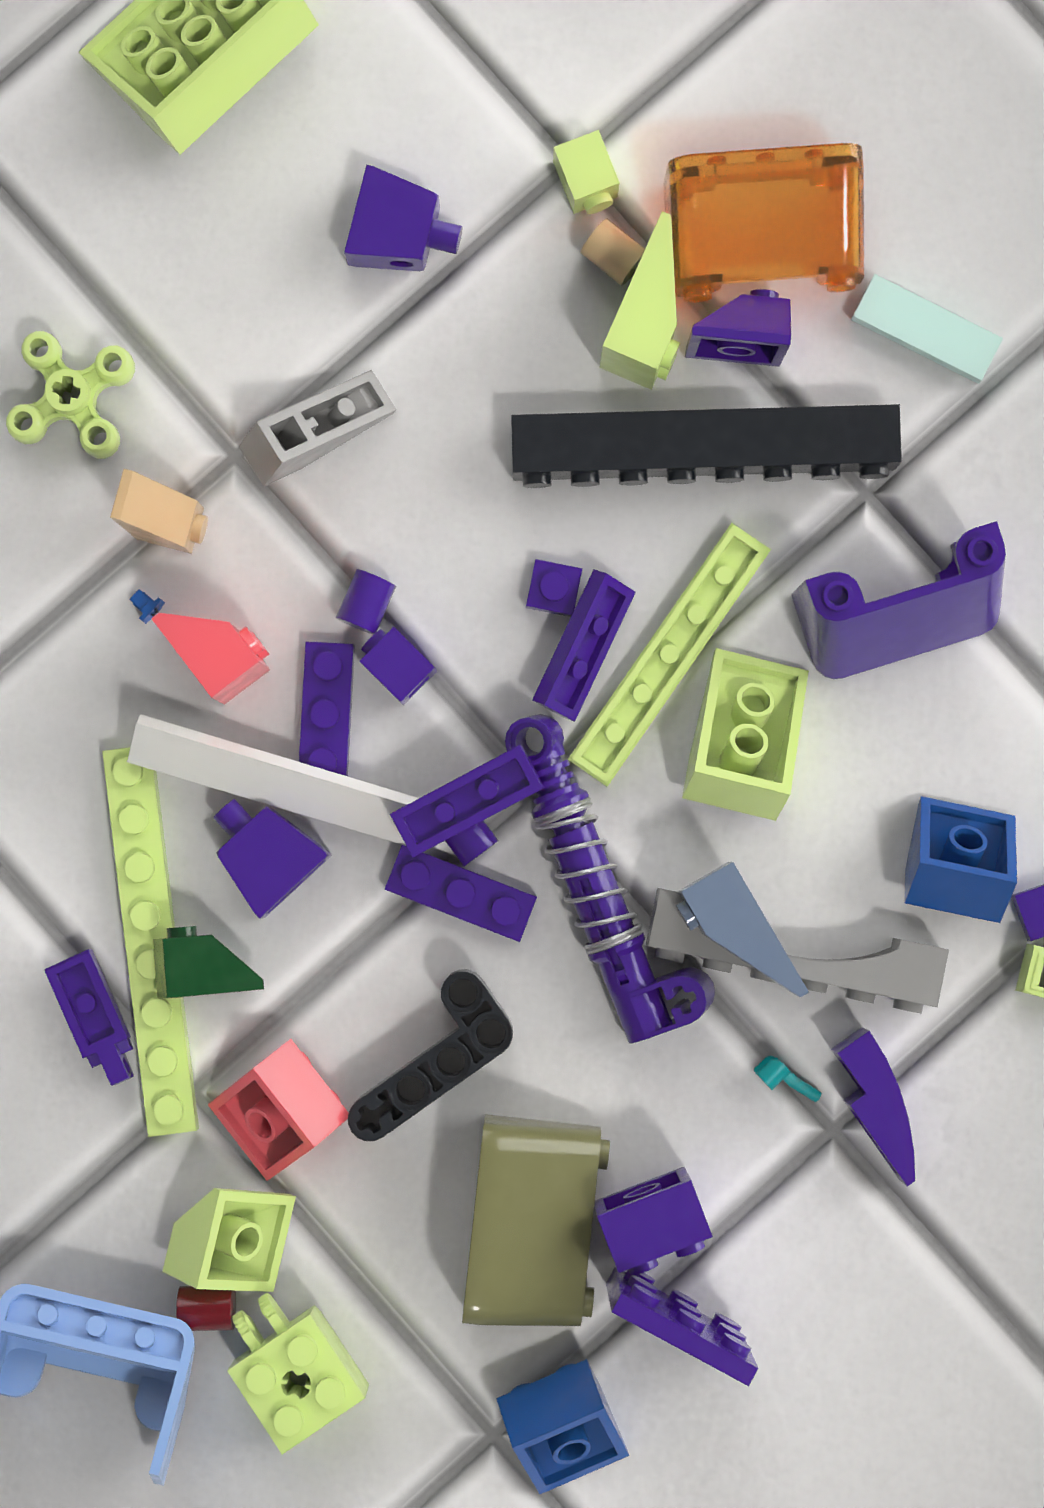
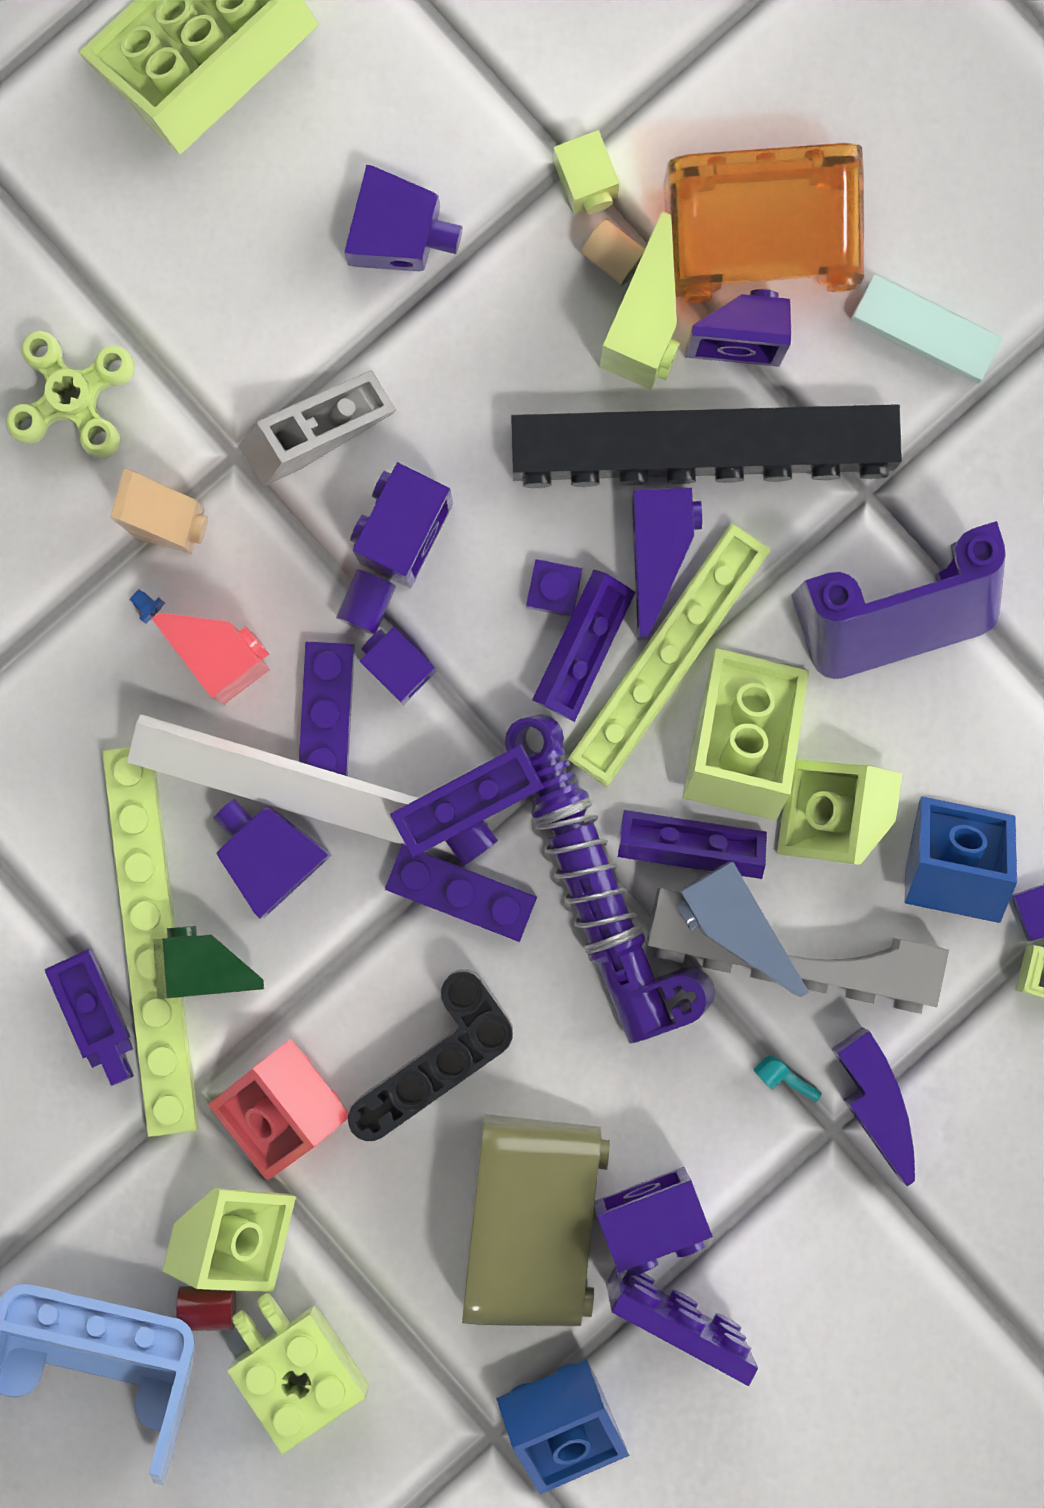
none -> dark purple brick [350,462,453,589]
none -> dark purple plate [617,810,767,879]
none -> dark purple slope [632,488,702,640]
none -> yellowish green slope [777,759,902,865]

